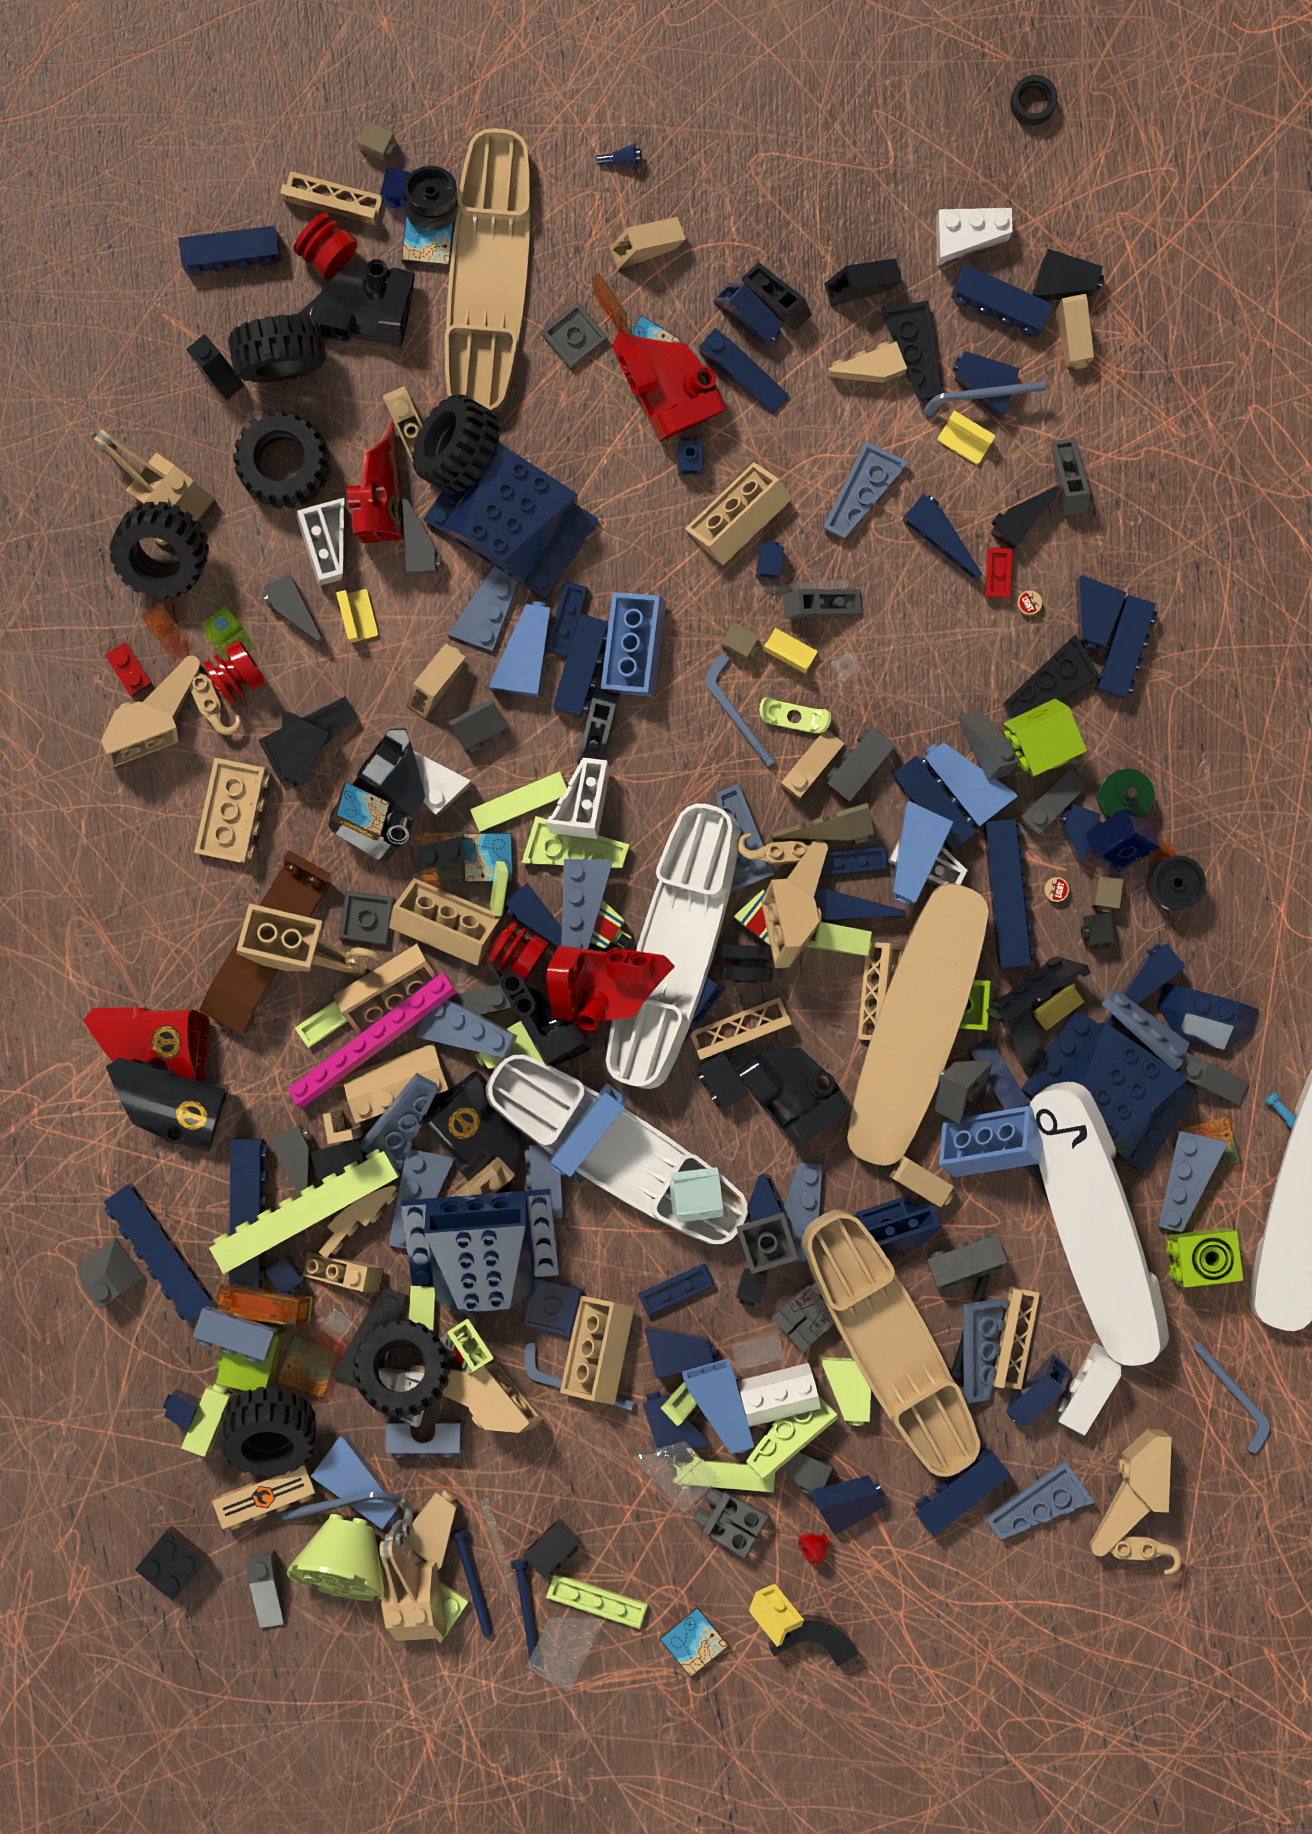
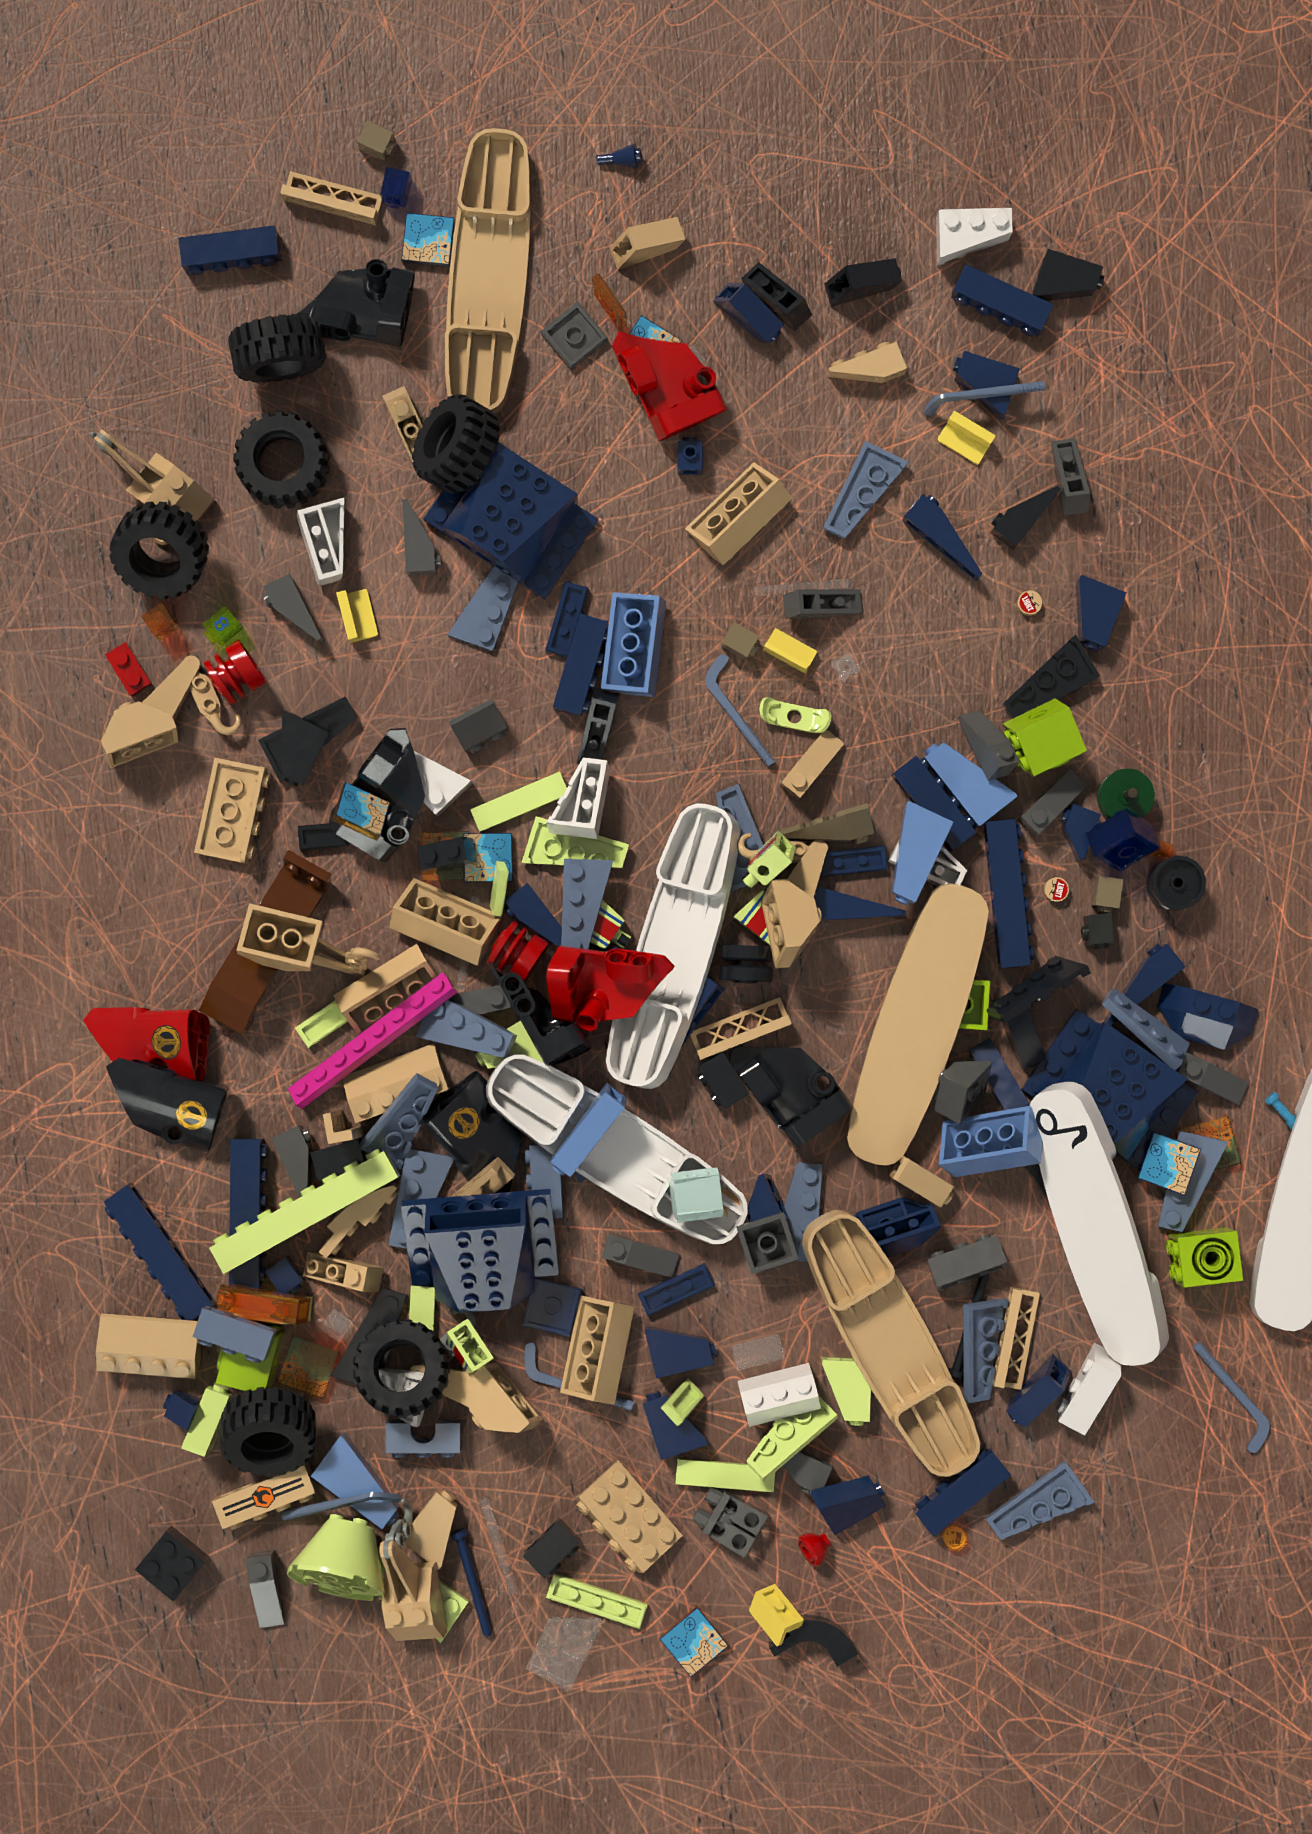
dark grey slope [76,1238,145,1309] -> none
black slope [186,334,245,400] -> none
red wheel [293,213,358,280] -> none
dark grey tile [338,890,394,945] -> none
red panel [347,422,404,543] -> none
black wheel [404,166,458,231] -> none
tan slope [406,643,466,719] -> none
medium blue slope [489,602,551,697] -> none
dark blue bar [511,1558,540,1669] -> none
clear slope [633,1441,720,1513] -> none
medium blue slope [682,1358,754,1454] -> none
dark blue slope [699,328,789,414] -> none
black brick [736,1267,768,1306] -> none
dark blue brick [755,541,785,580] -> none
dark grey hips [771,1282,834,1353] -> none
yellowish green slope [806,922,872,956] -> none
dark grey brick [826,727,896,804] -> none
tan fence [858,942,905,1040] -> none
black wing [881,301,942,401] -> none
red plate [984,548,1012,599] -> none
black tyre [1010,75,1058,126] -> none
light yellow panel [1030,983,1085,1031] -> none
tan slope [1055,294,1094,370] -> none
tan slope [1090,1429,1182,1575] -> none
dark blue brick [1095,595,1158,699] -> none
none -> tan slope [96,1313,201,1379]
none -> black tile [298,823,349,851]
none -> tan bracket [575,1460,683,1573]
none -> dark grey slope [602,1232,679,1278]
none -> yellowish green torso [742,831,796,888]
none -> clear orange tile [942,1525,968,1551]
none -> tile [1138,1132,1202,1195]

